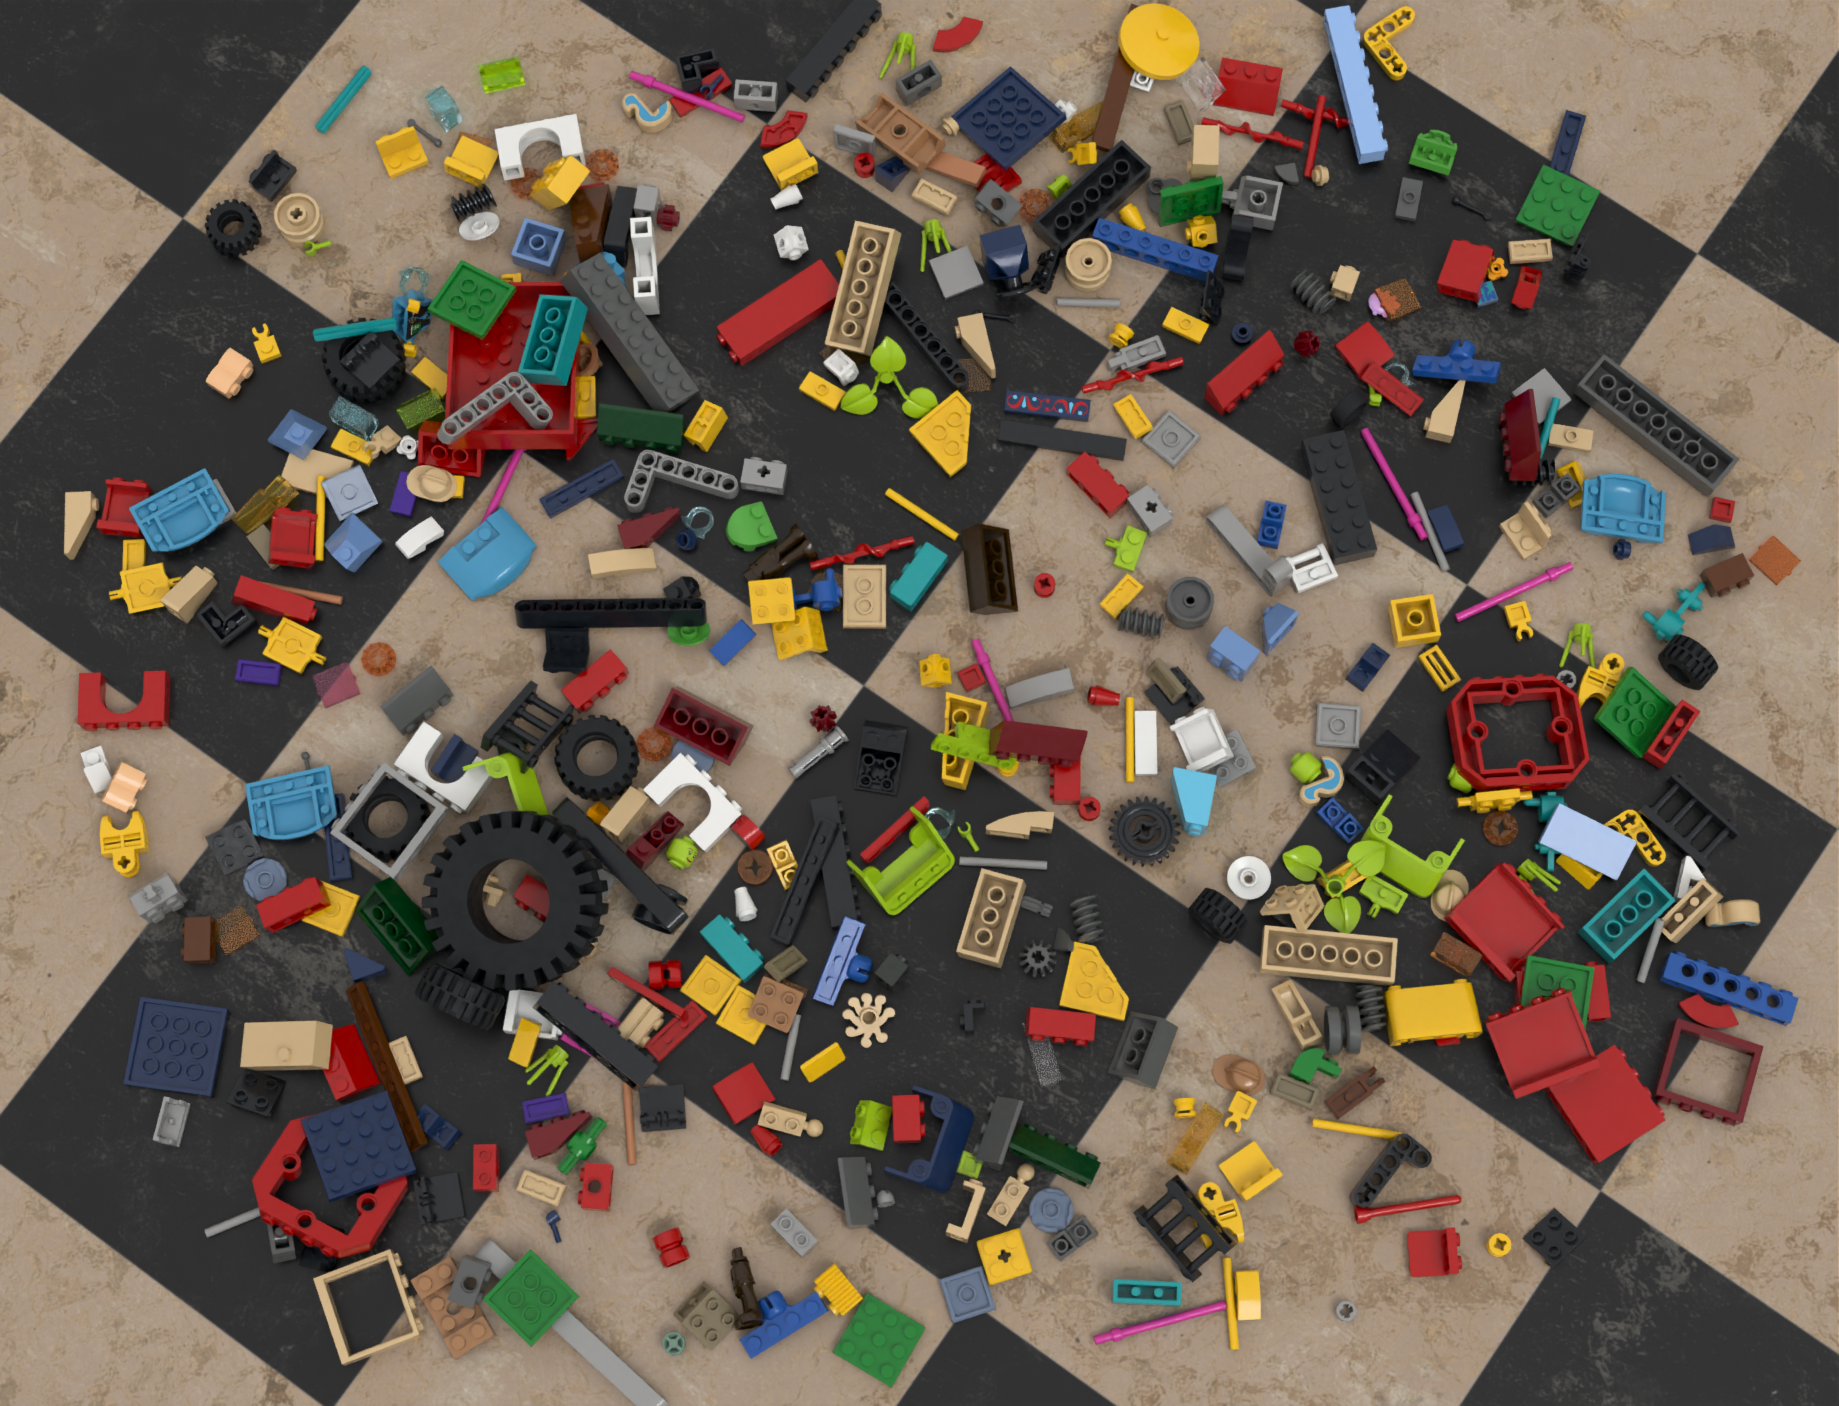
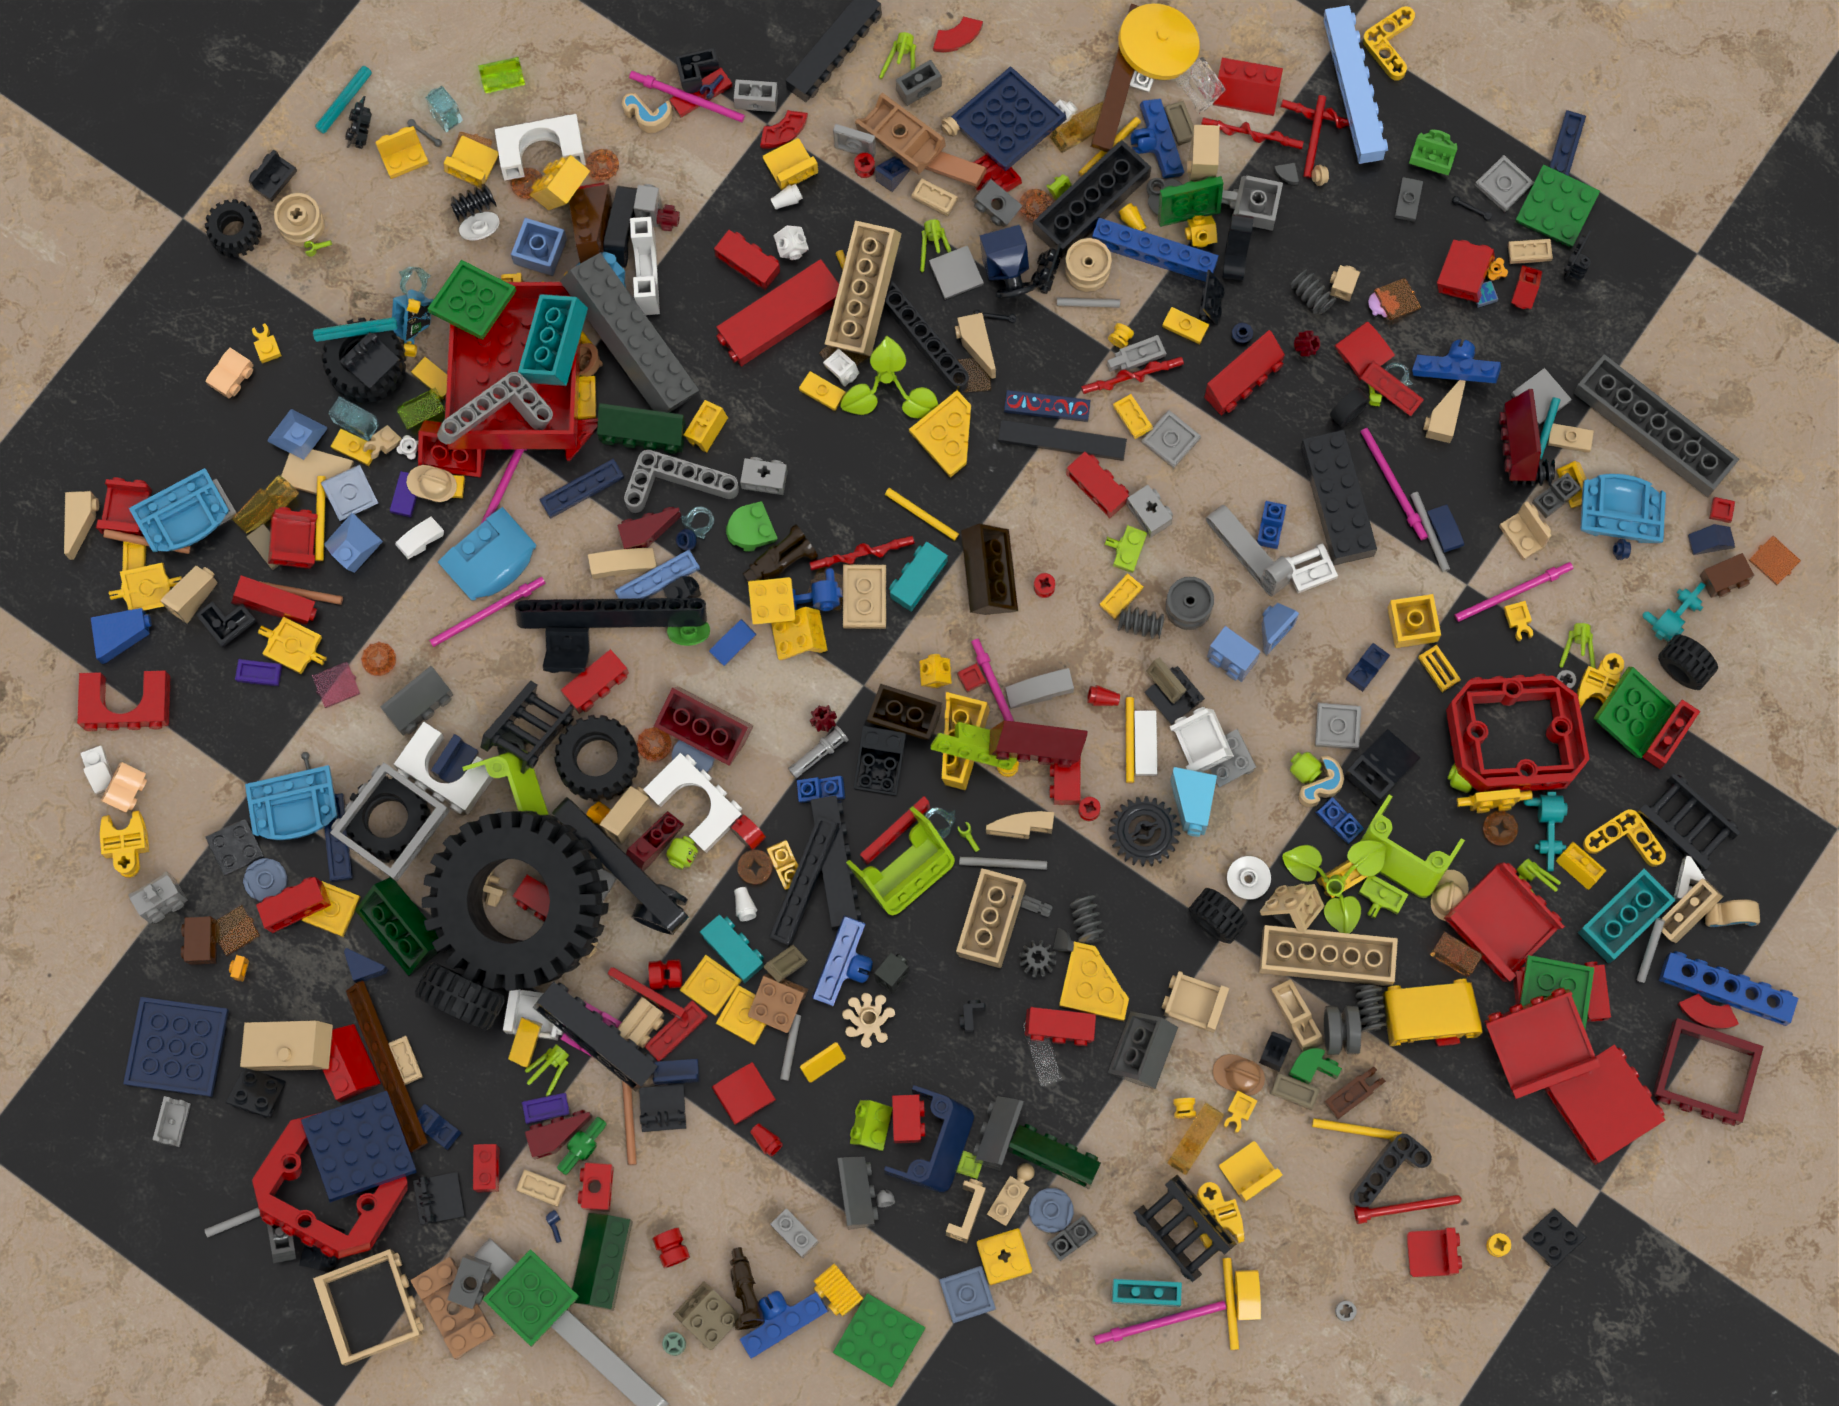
tan plate [758,1102,823,1137] -> none
yellow plate [1068,142,1097,165] -> none
tile [1538,803,1637,880] -> none
none -> blue slope [91,608,152,664]
none -> nougat bar [103,529,191,554]
none -> light orange plate [229,955,249,982]
none -> black hinge [345,96,372,149]
none -> dark pink bar [430,576,546,647]
none -> dark green slope [572,1213,633,1311]
none -> medium blue tile [614,550,700,599]
none -> dark blue panel [653,1059,699,1085]
none -> red brick [714,230,780,291]
none -> blue slope [797,776,845,802]
none -> dark brown slope [867,684,942,741]
none -> yellow bar [1078,117,1141,177]
none -> blue plate [1130,99,1185,179]
none -> tan panel [1162,971,1229,1033]
none -> black bracket [1259,1032,1292,1072]
none -> light grey tile [1475,155,1534,212]

